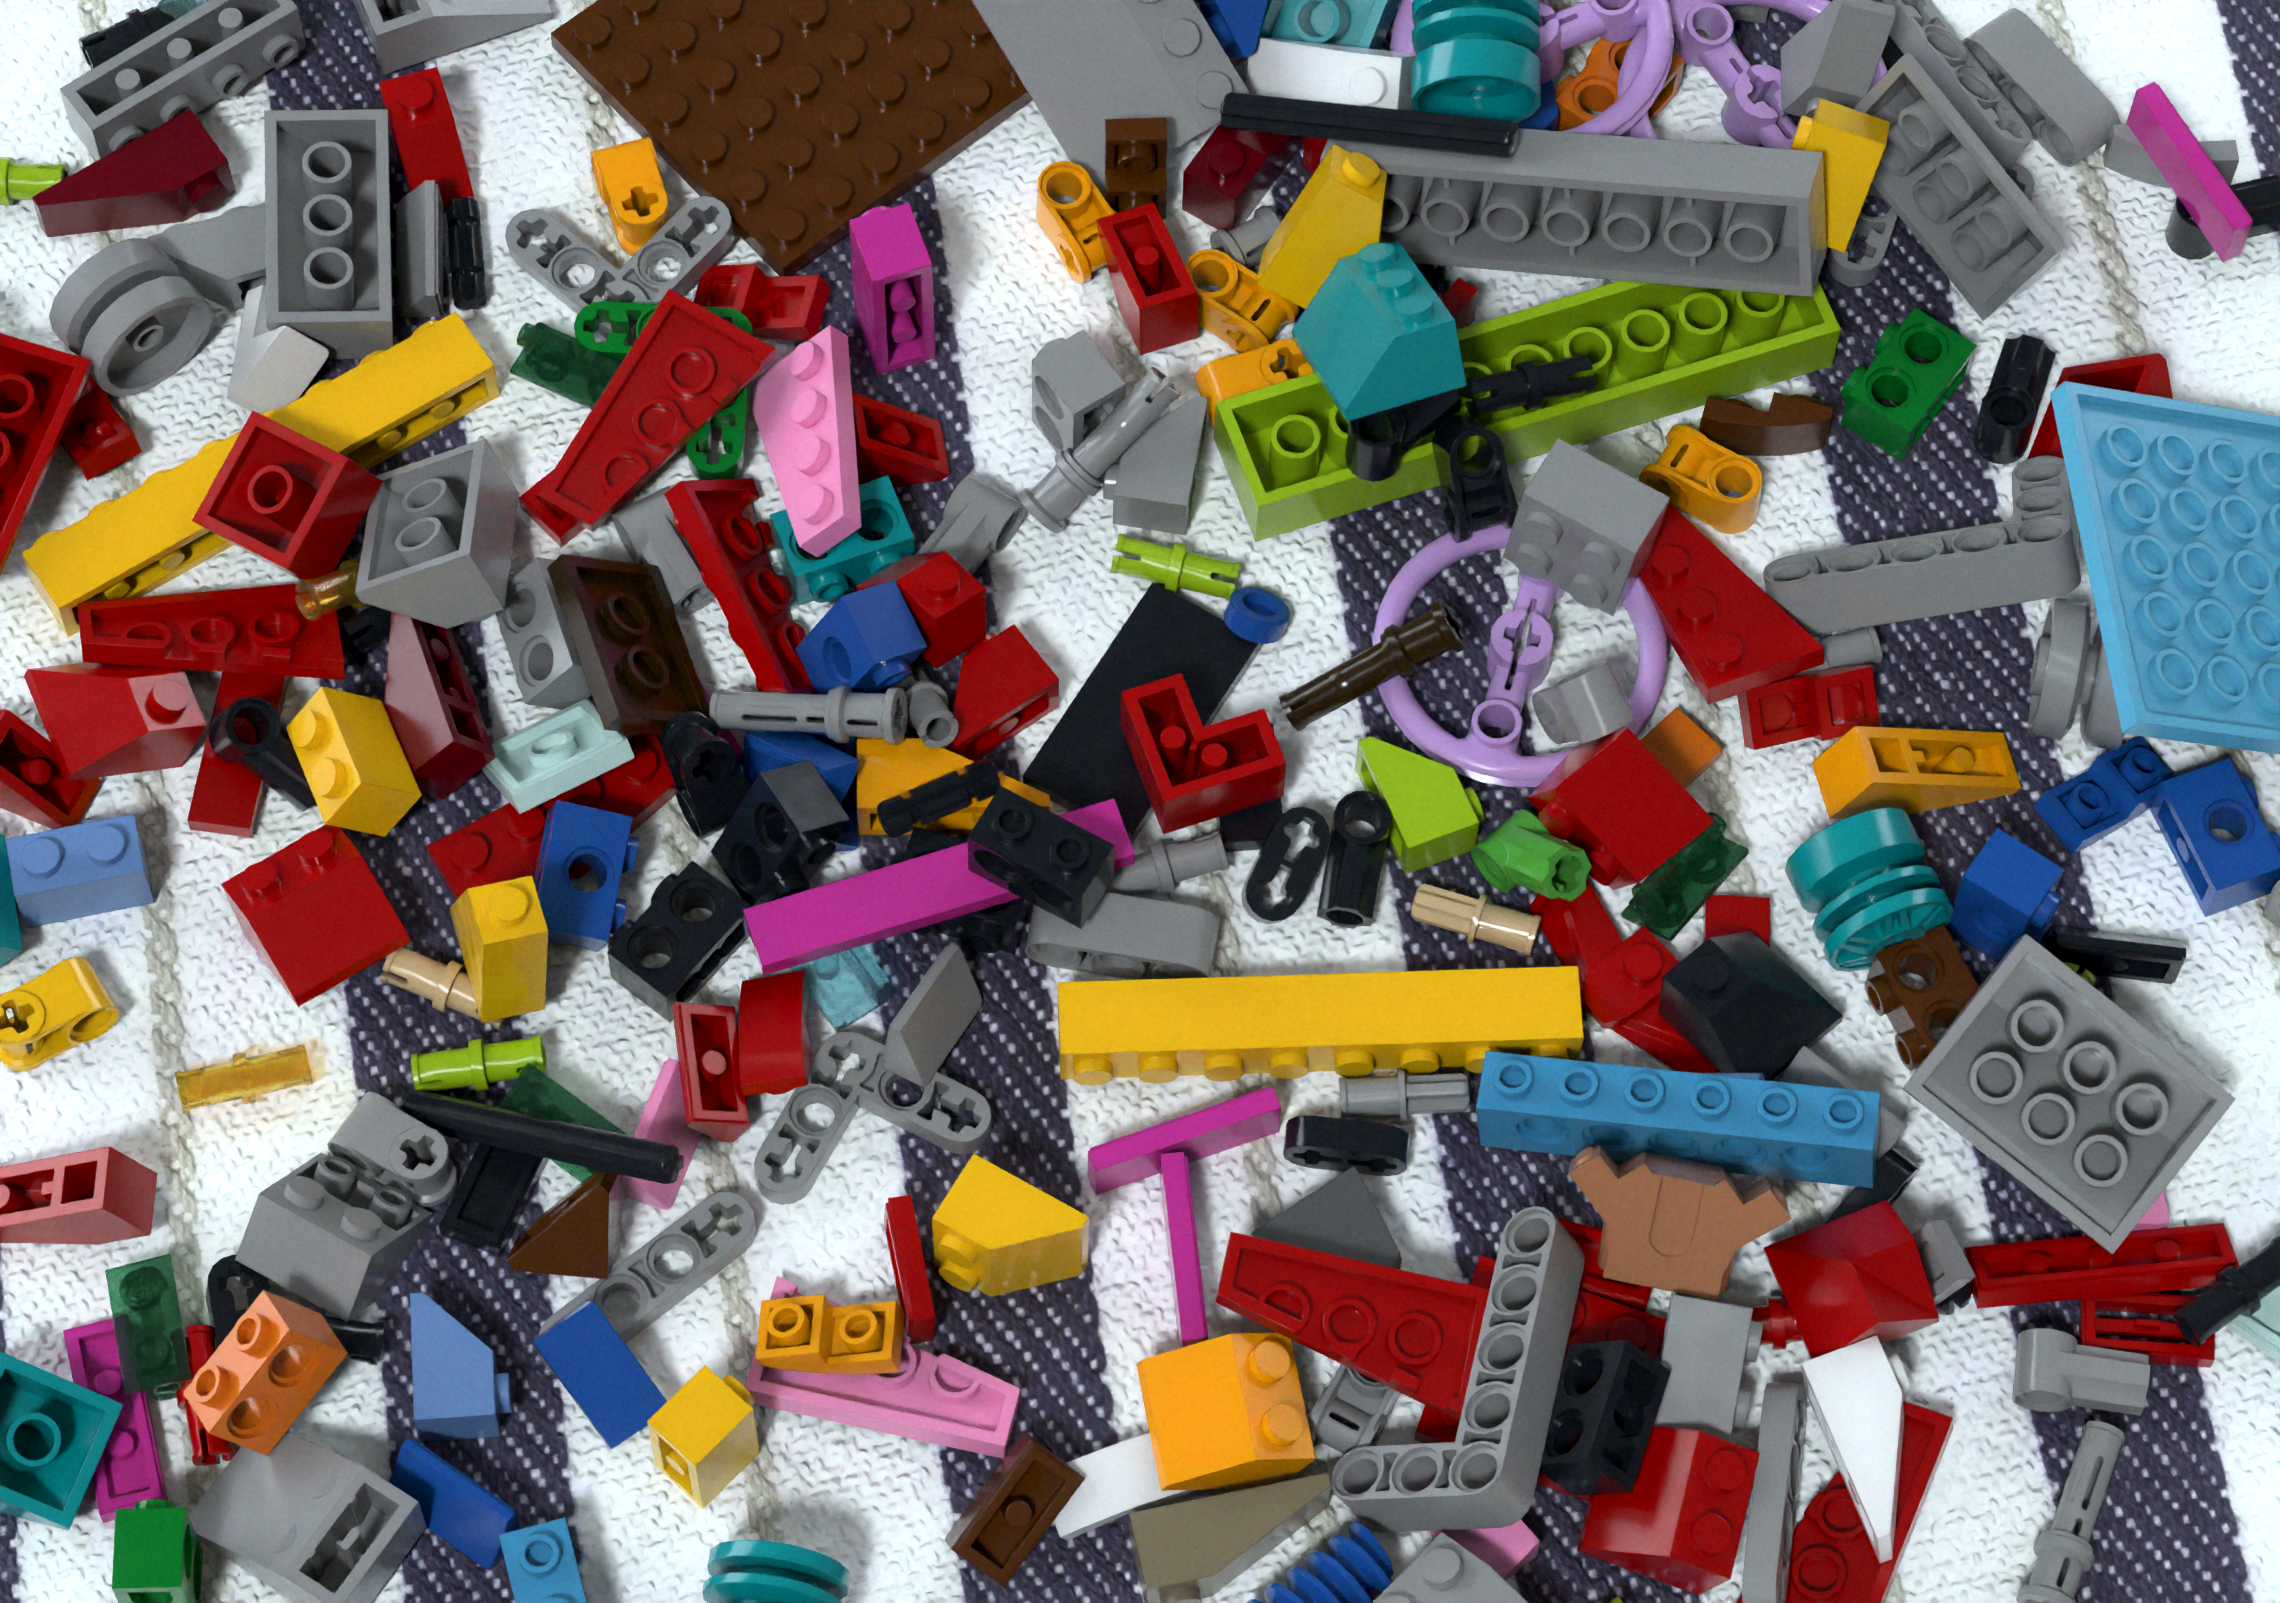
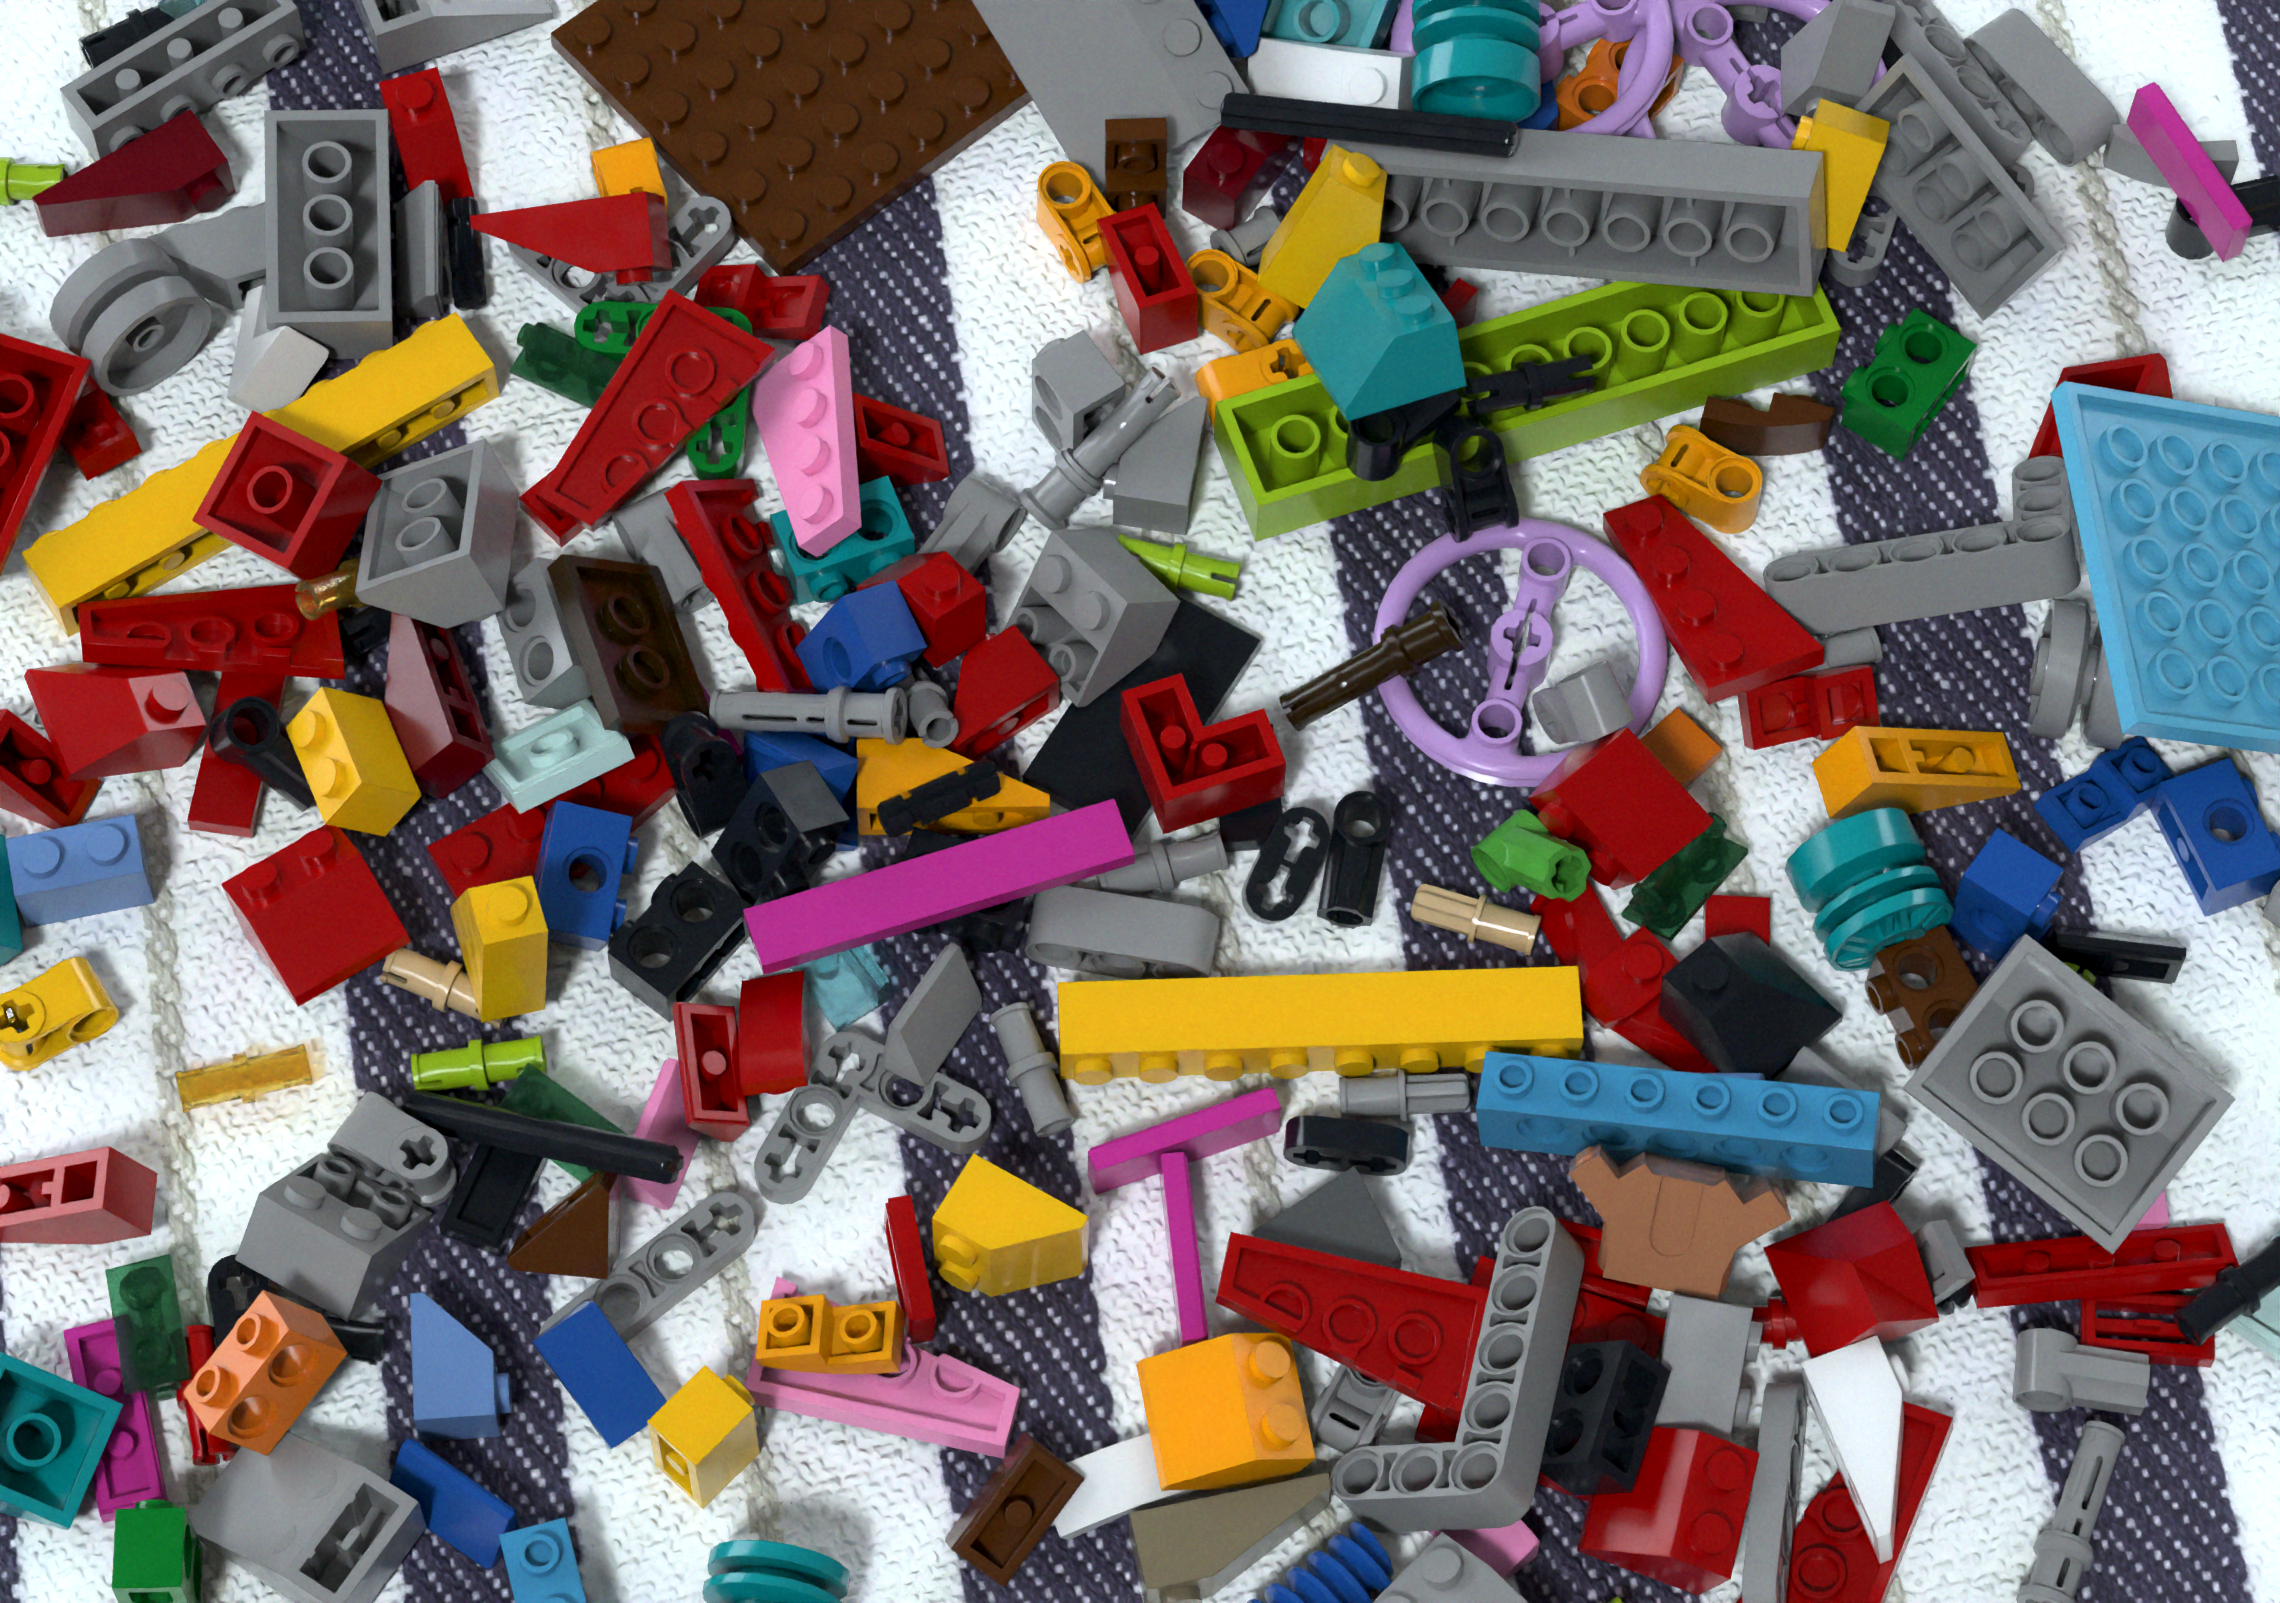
dark pink brick [849,203,936,375] -> none
black brick [967,786,1114,929] -> none
blue tile [1224,587,1290,644] -> none
lime slope [1355,736,1484,875] -> none
light grey brick [1503,438,1670,616] -> none
black piece [1973,334,2056,464] -> none
none -> red slope [470,191,672,287]
none -> light grey pin [989,1002,1075,1137]
none -> light grey slope [1004,529,1181,707]

